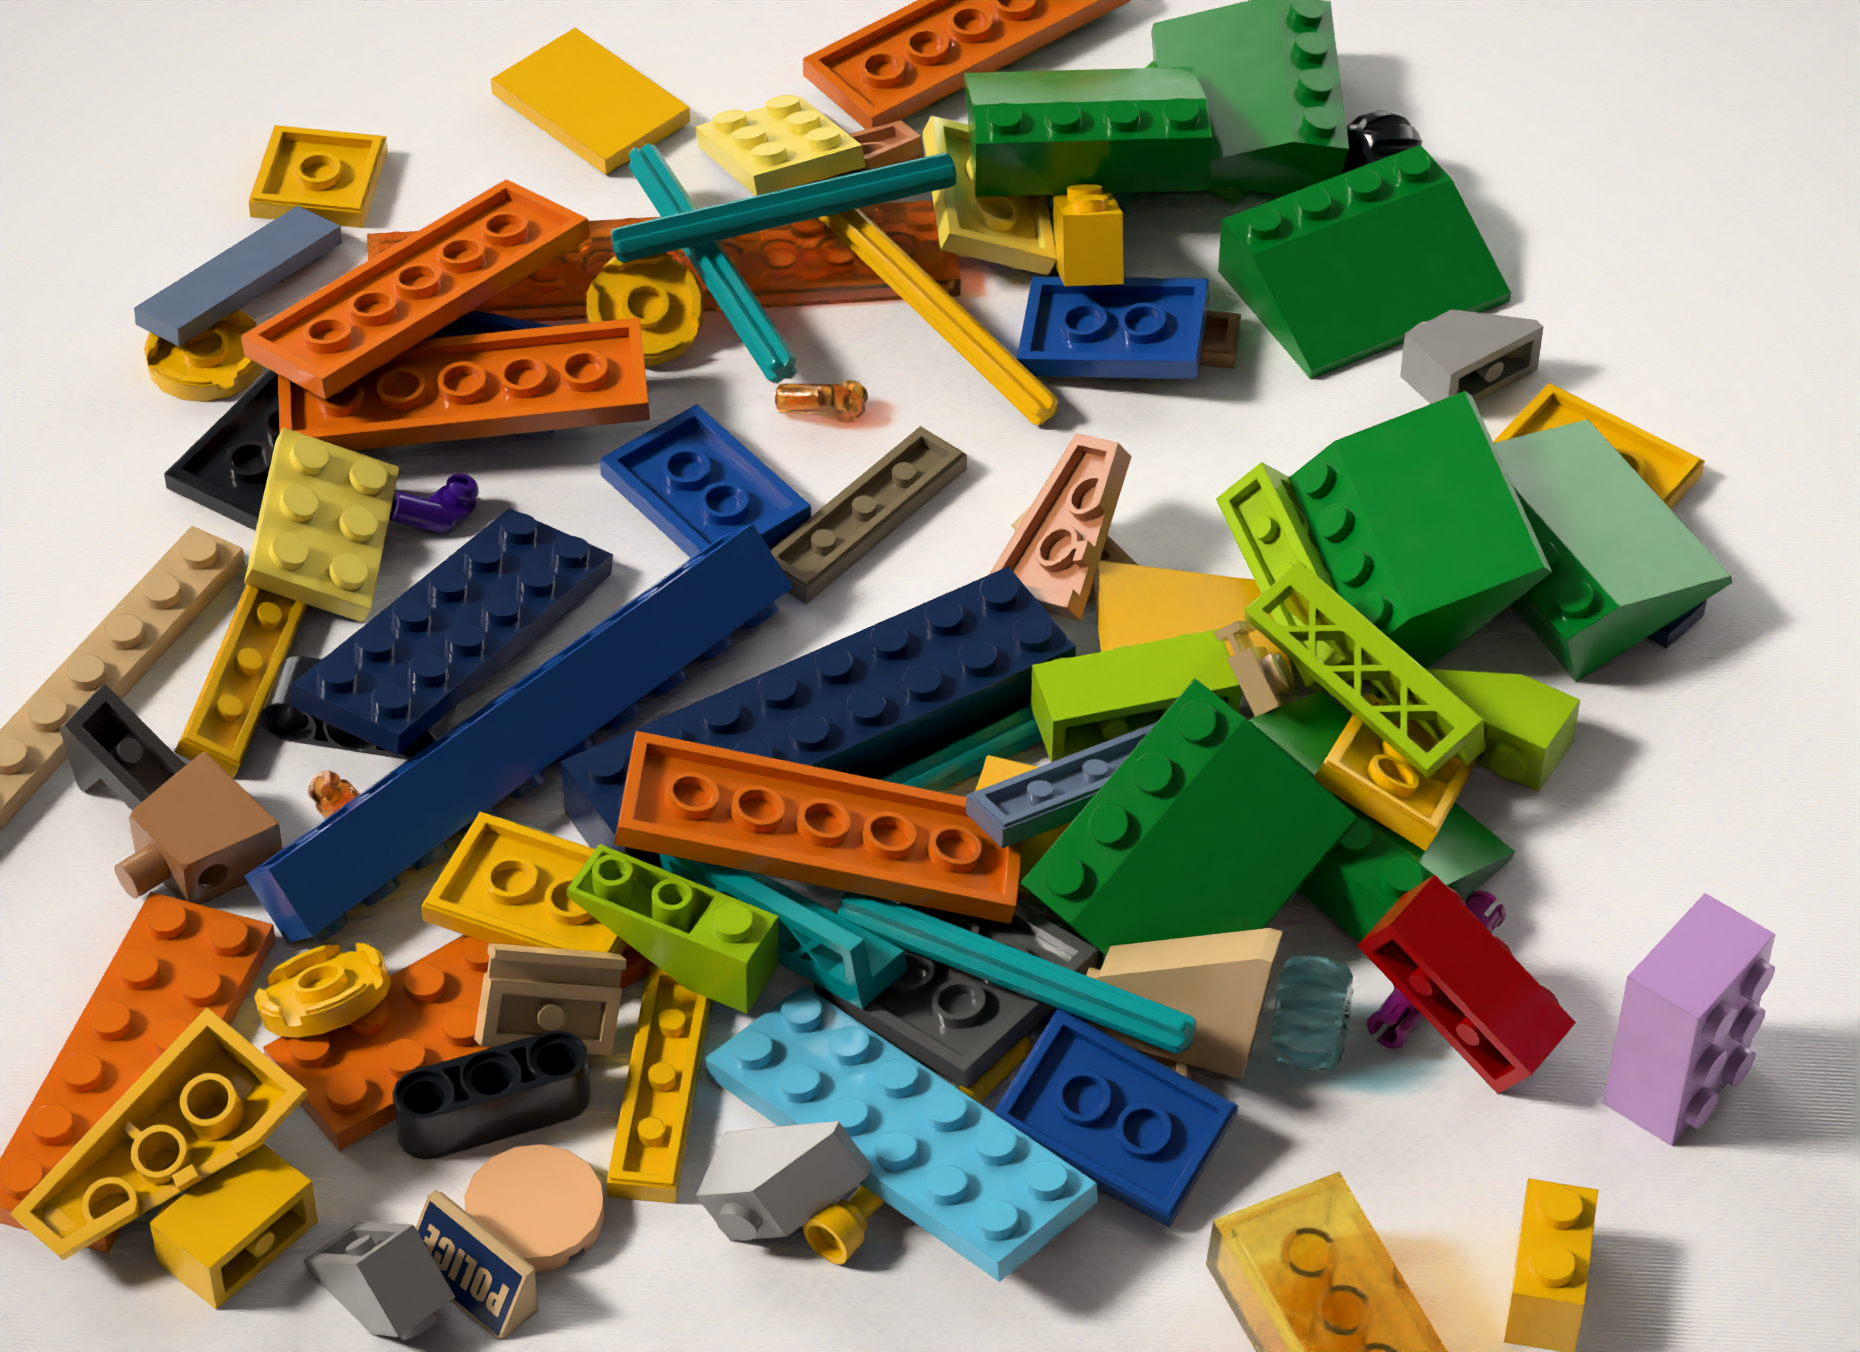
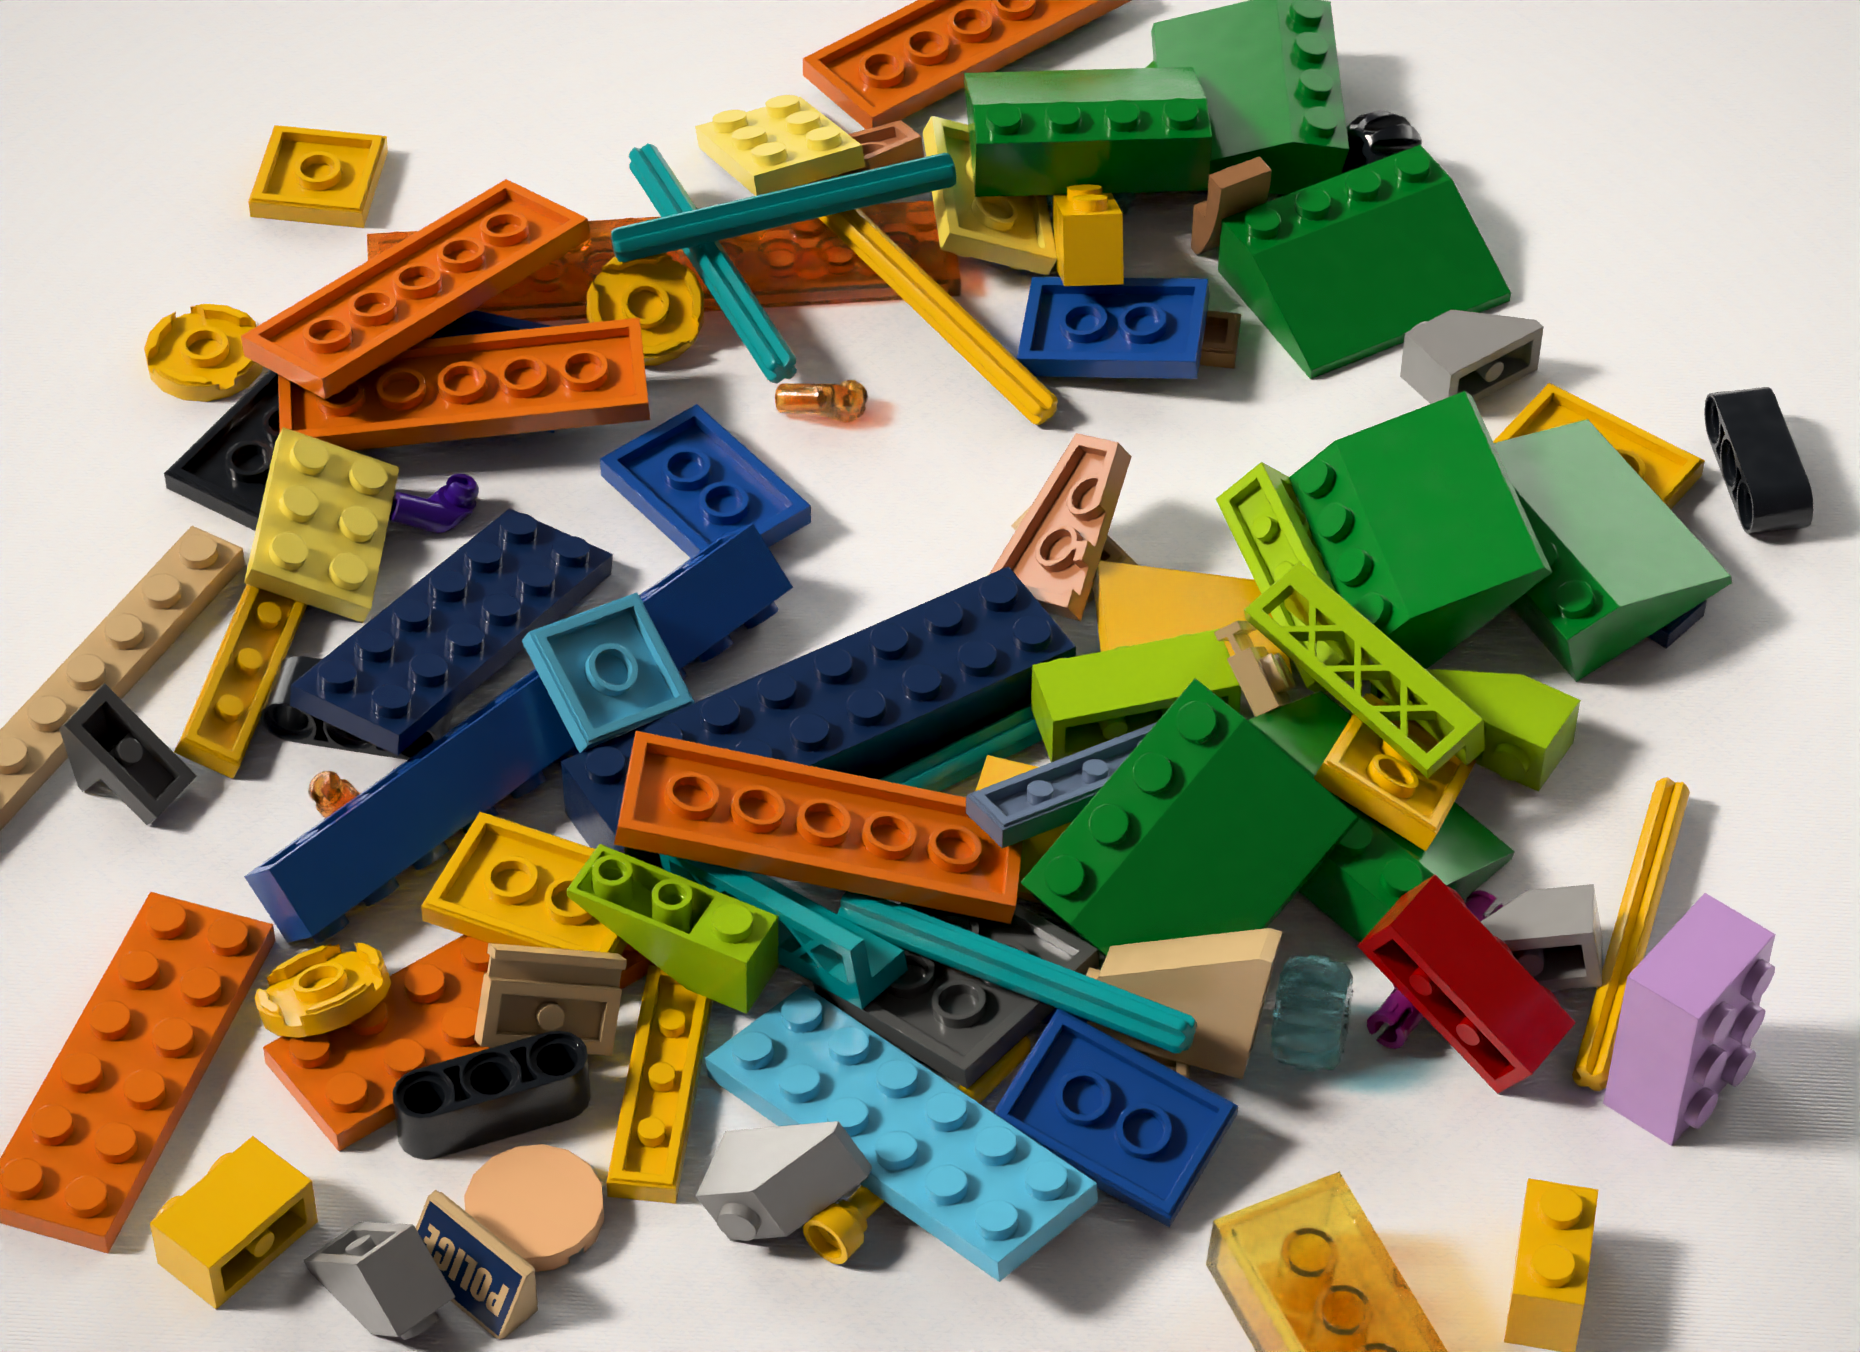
yellow wedge [10,1007,309,1260] -> none
medium nougat torso [114,751,283,905] -> none
sand blue tile [134,205,342,347] -> none
yellow tile [491,27,690,175] -> none
dark tan tile [770,426,967,604] -> none
none -> medium azure plate [522,593,695,753]
none -> medium nougat slope [1191,156,1272,255]
none -> light grey slope [1481,884,1603,991]
none -> yellow axle [1572,777,1690,1091]
none -> black beam [1704,387,1813,534]

